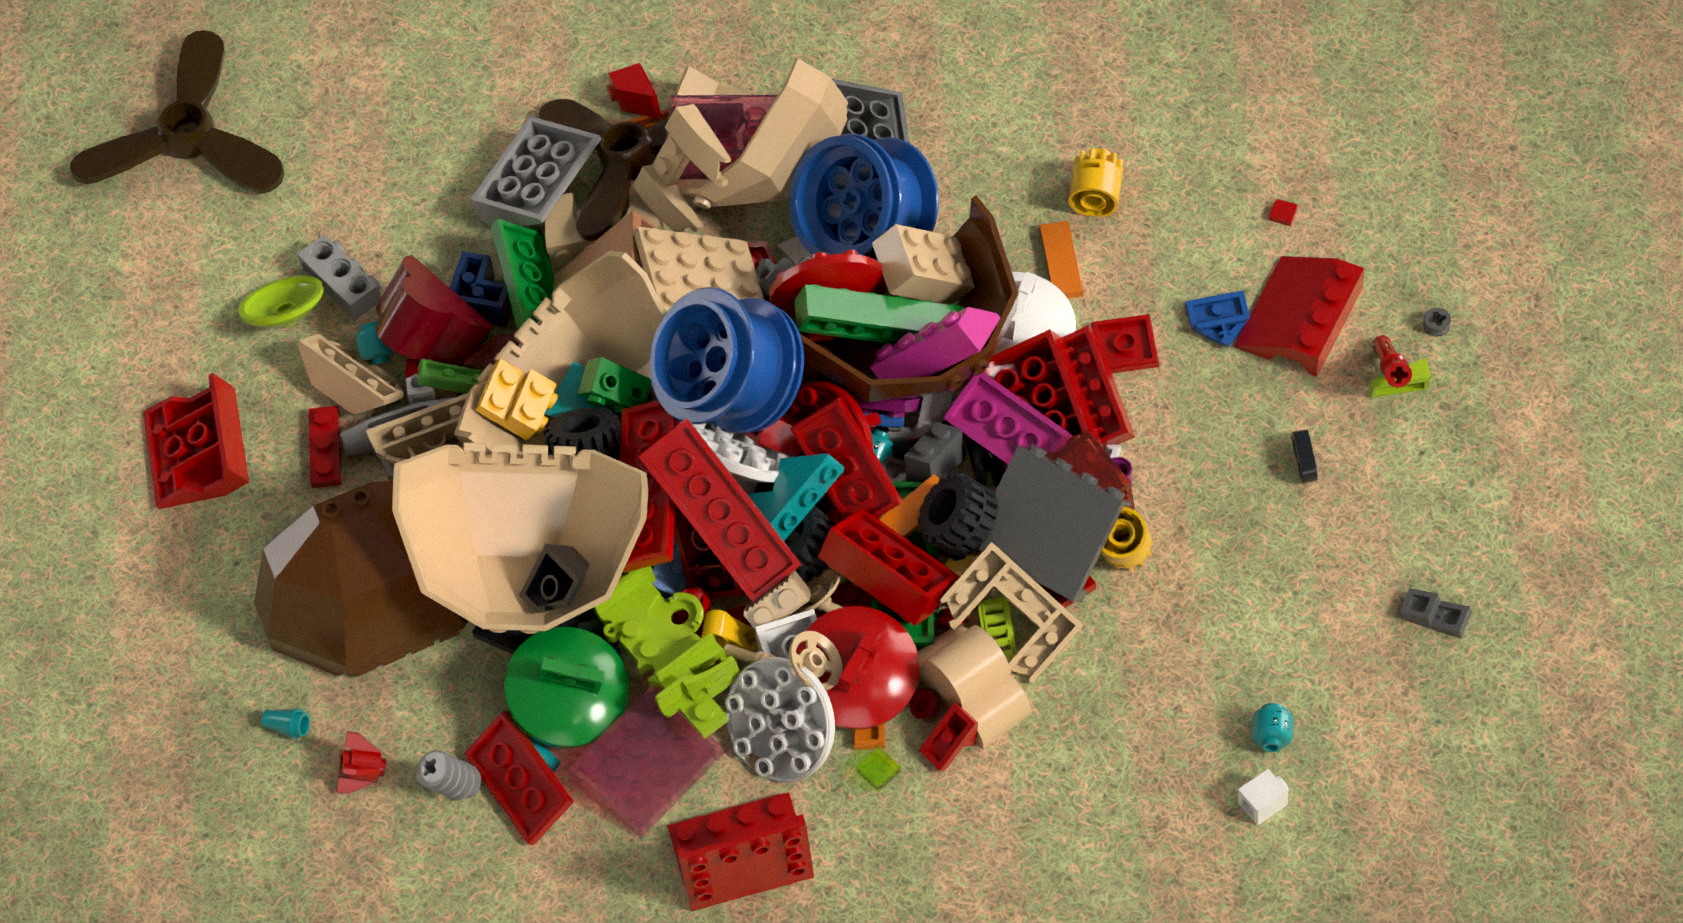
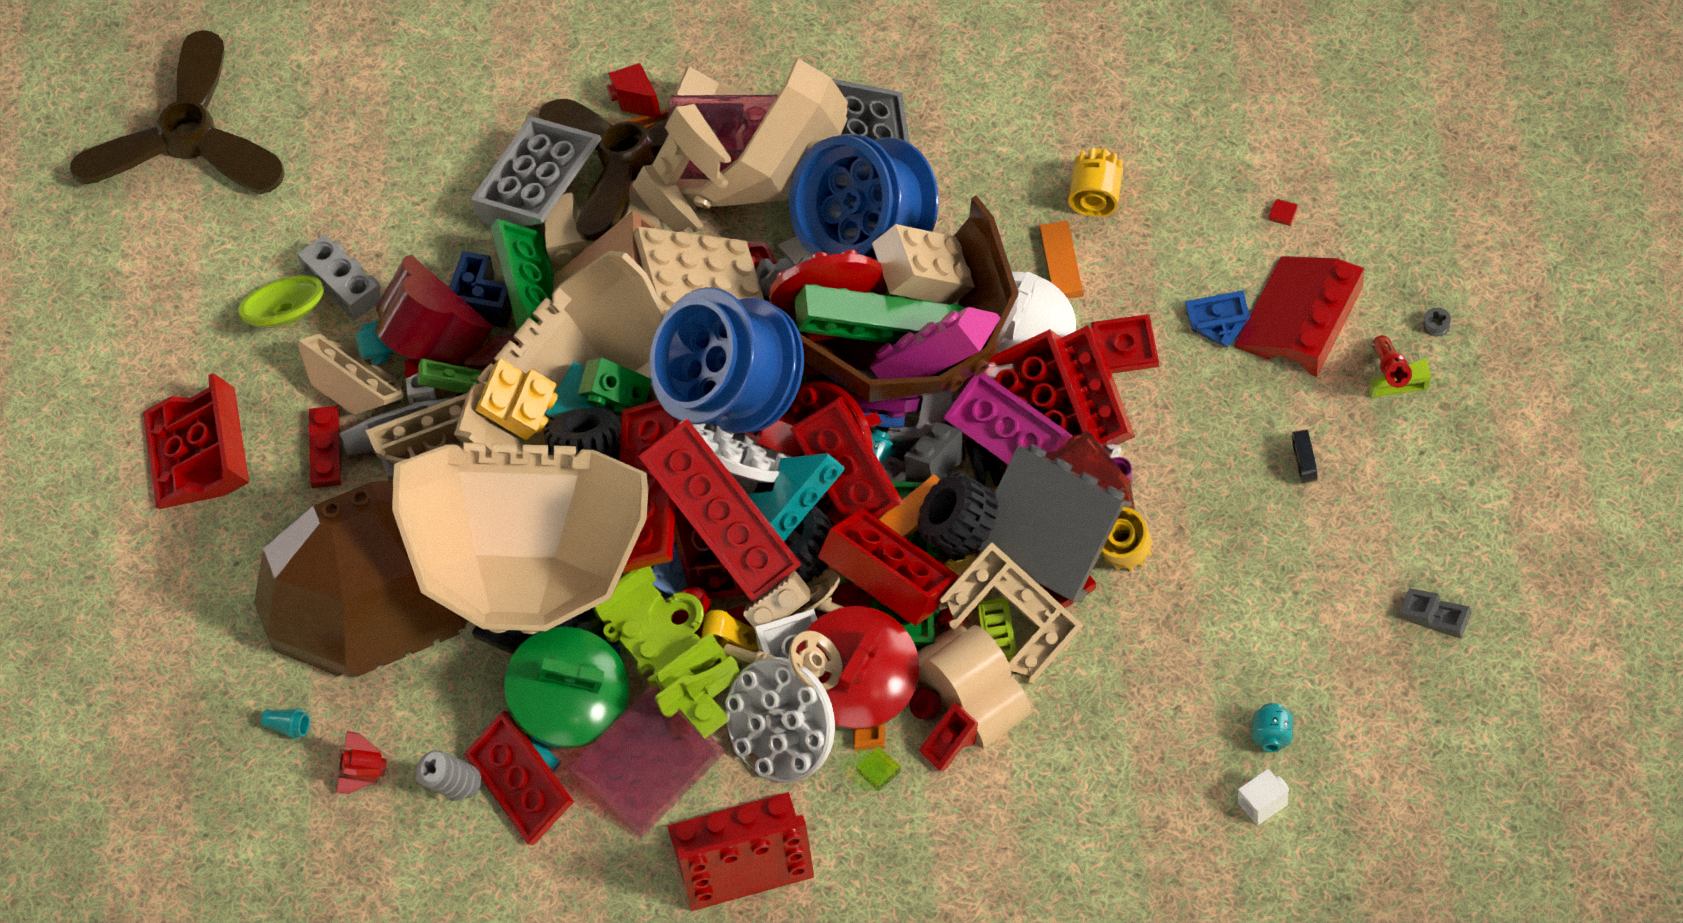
black slope [519,544,589,613] -> none

